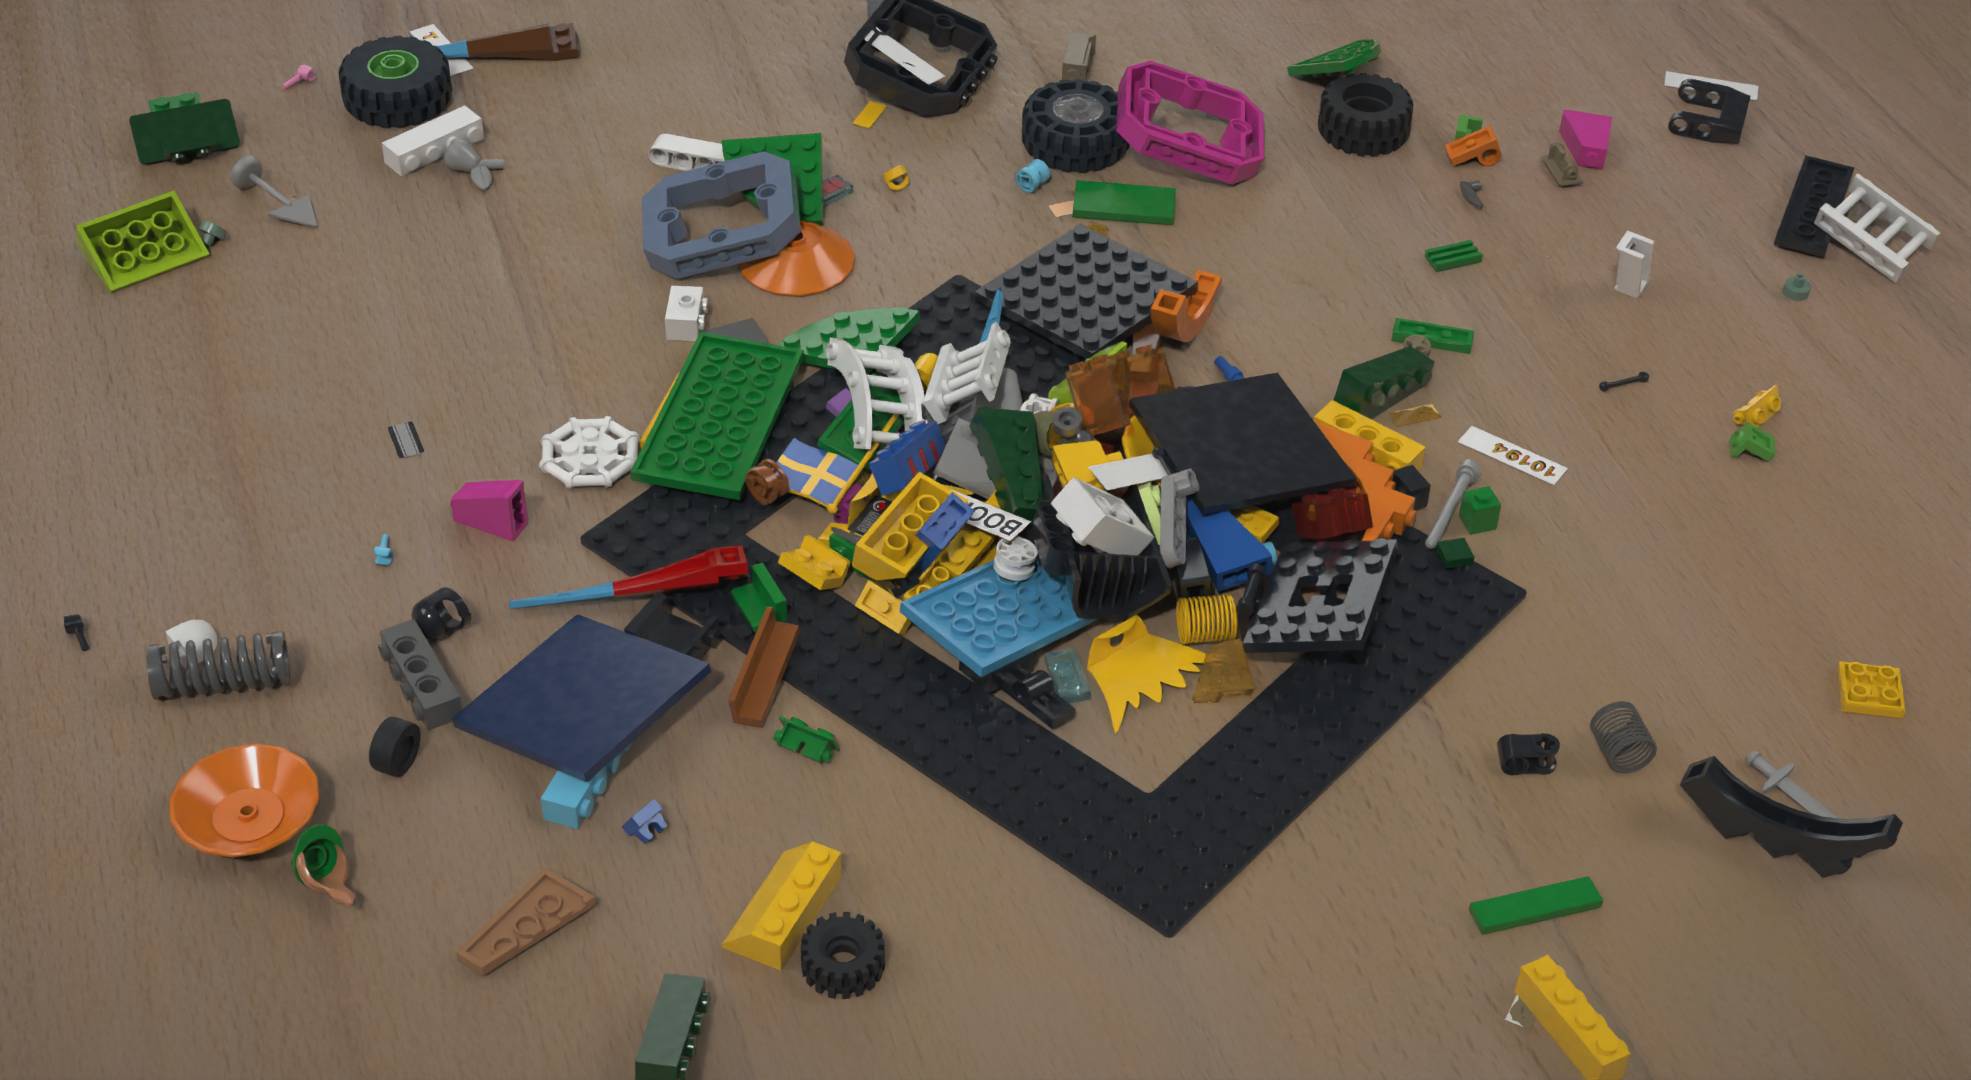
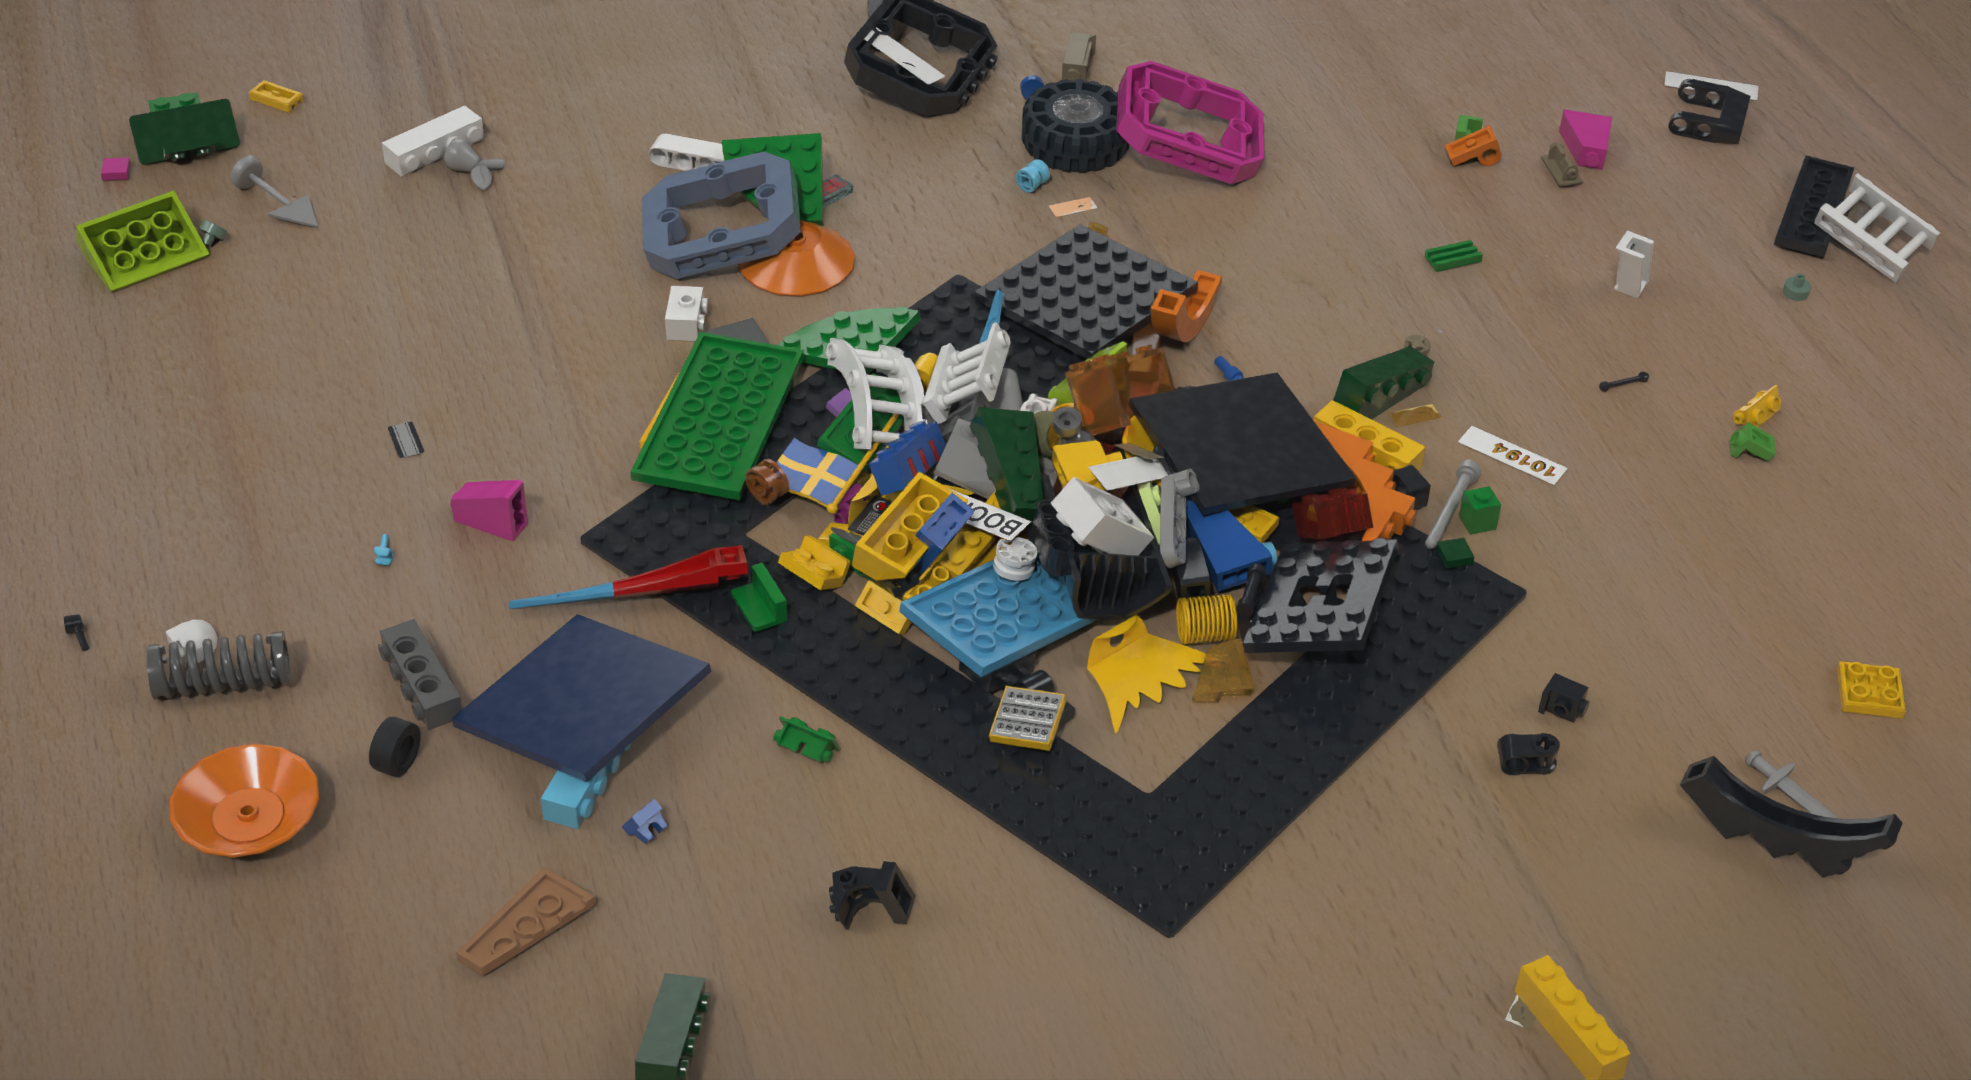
bright pink hand [282,65,316,89] -> none
piece [291,824,355,908] -> none
black wheel [338,36,452,128] -> none
white sticker [410,24,473,76] -> none
black helmet [411,587,472,640] -> none
reddish brown plate [437,23,579,61] -> none
white plate [539,416,640,489] -> none
black panel [624,592,721,660] -> none
yellow slope [722,841,842,971] -> none
dark orange panel [729,607,800,728] -> none
black tyre [800,912,885,999] -> none
yellow sticker [852,101,887,128] -> none
yellow tile [882,164,910,191] -> none
clear light blue plate [1045,648,1091,703] -> none
green tile [1072,180,1176,225] -> none
green plate [1287,39,1382,79] -> none
black tyre [1318,73,1414,157] -> none
green tile [1391,318,1474,354] -> none
dark grey bar [1460,181,1483,209] -> none
green tile [1469,876,1603,935] -> none
dark grey piece [1590,701,1657,773] -> none
none -> dark pink tile [101,157,131,181]
none -> yellow tile [248,80,304,113]
none -> black tile [829,861,916,930]
none -> tile [989,686,1066,751]
none -> blue tile [1020,75,1044,99]
none -> dark tan sticker [1114,443,1164,459]
none -> black brick [1538,673,1590,723]

